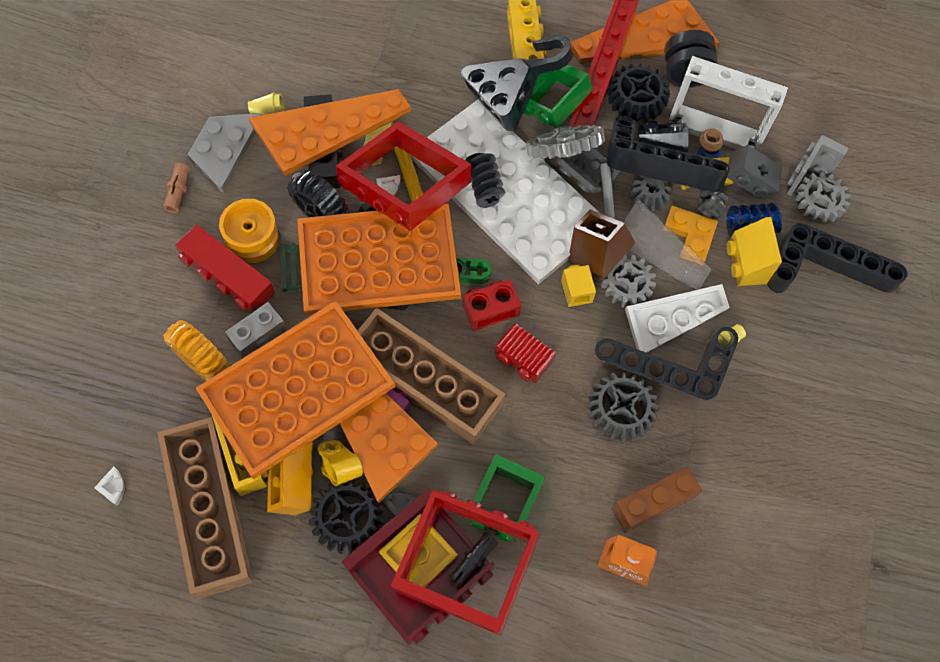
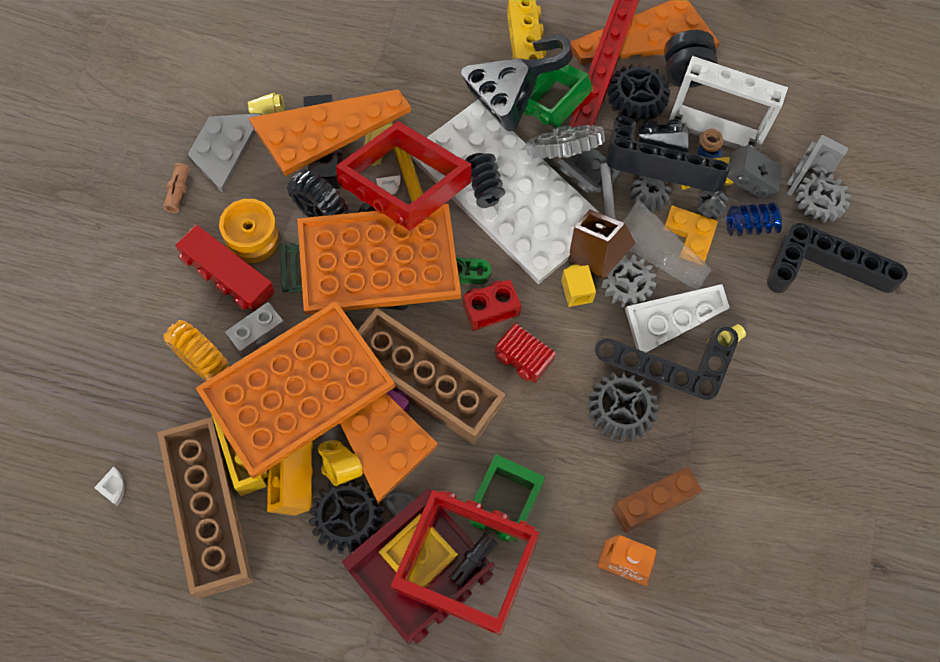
yellow slope [727,217,782,286] -> none

